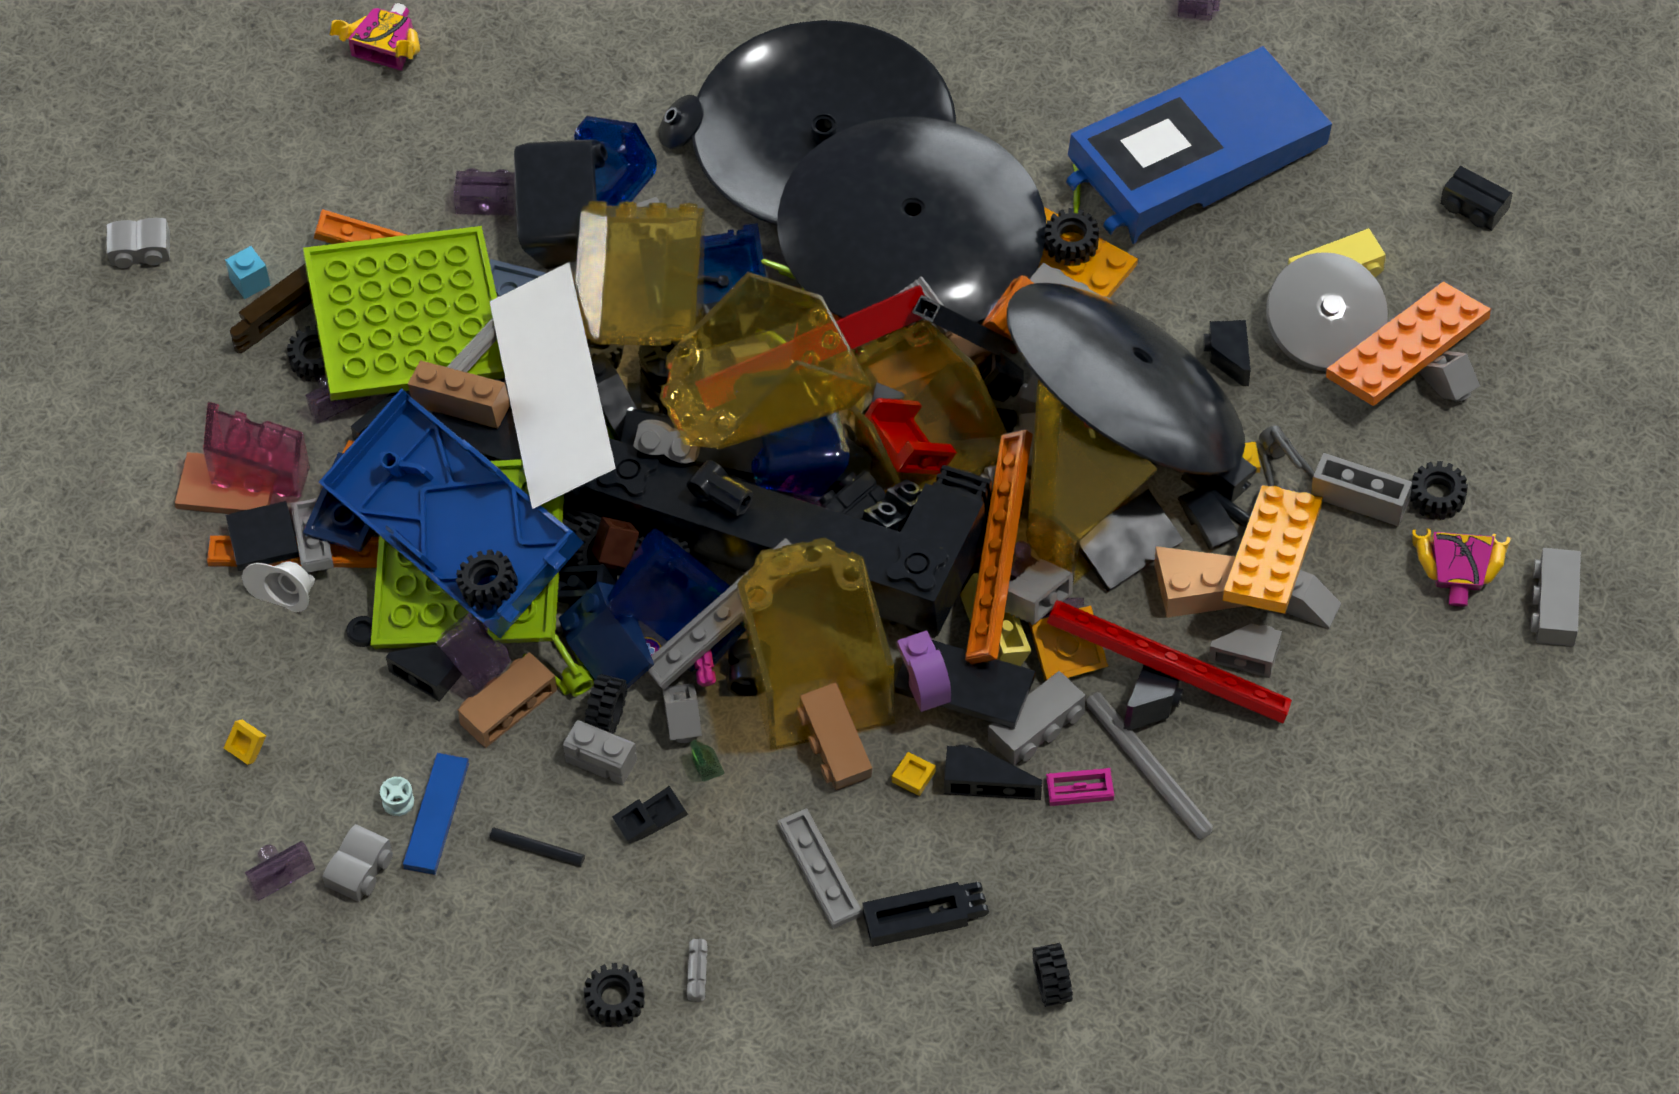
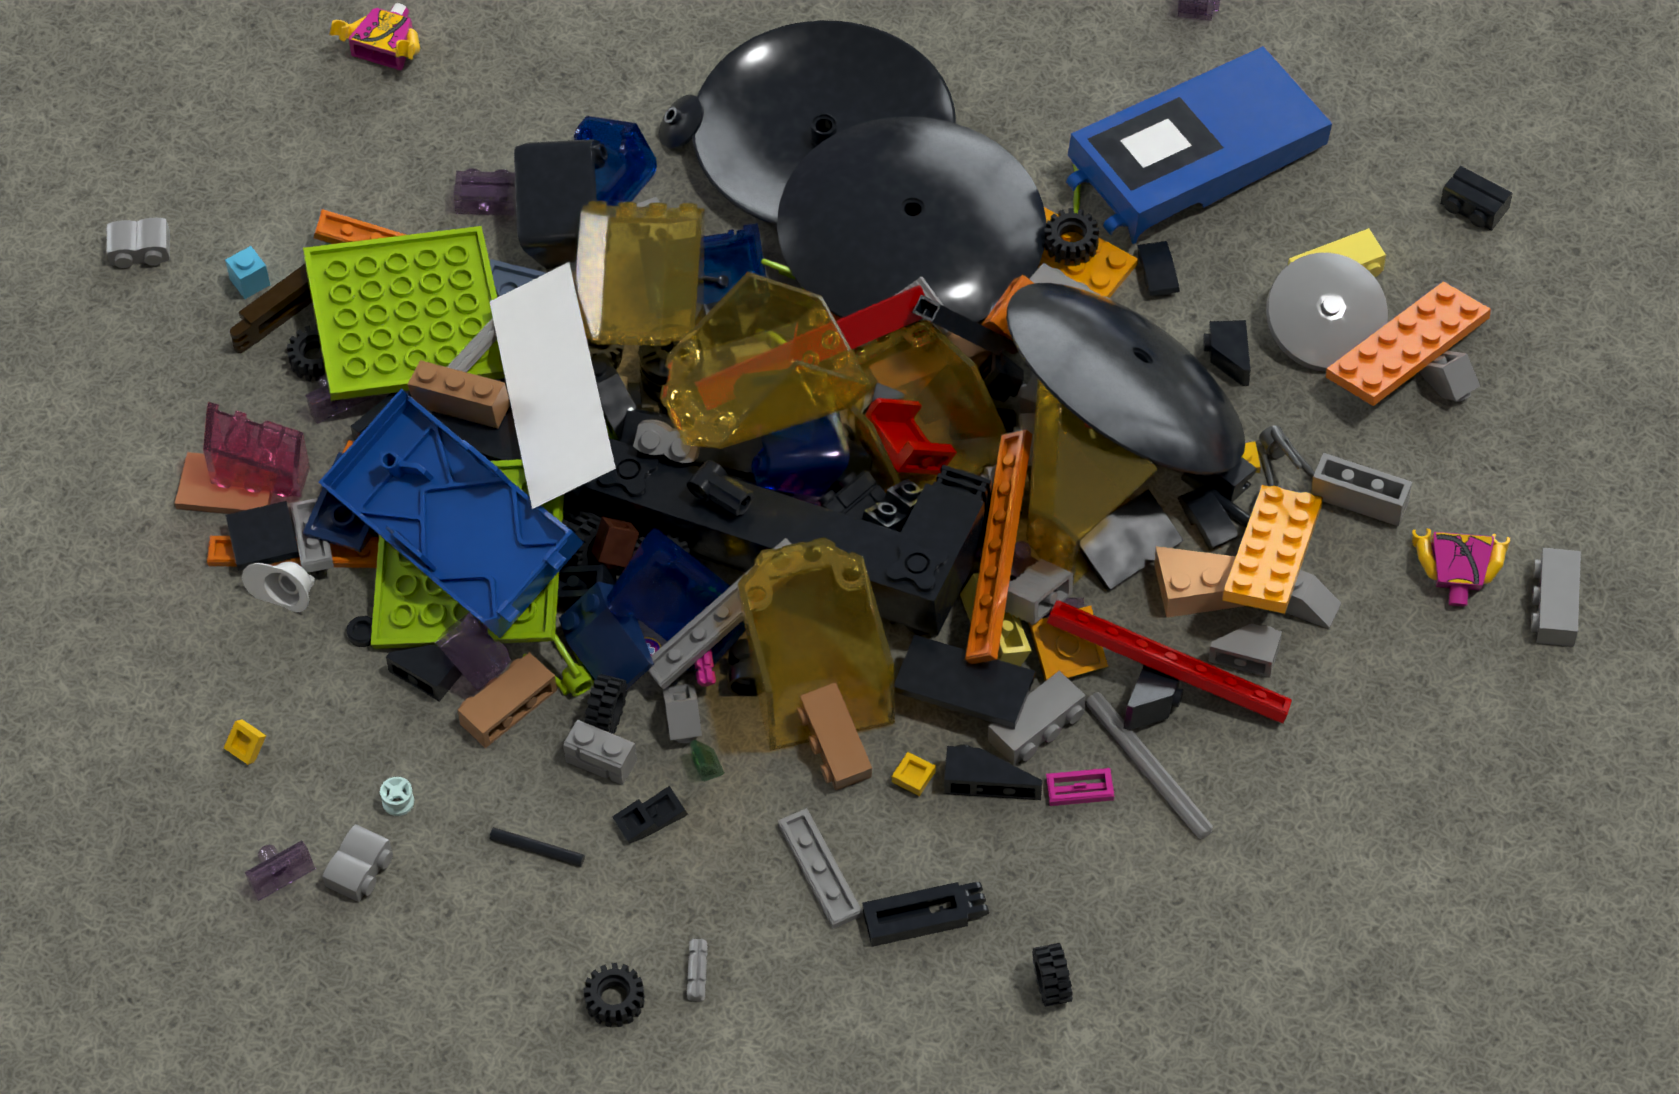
blue tile [403,753,469,875] -> none
black tyre [456,550,518,611] -> none
medium lavender brick [897,631,951,712] -> none
black tyre [1410,461,1468,520] -> none
none -> black slope [1137,241,1180,296]

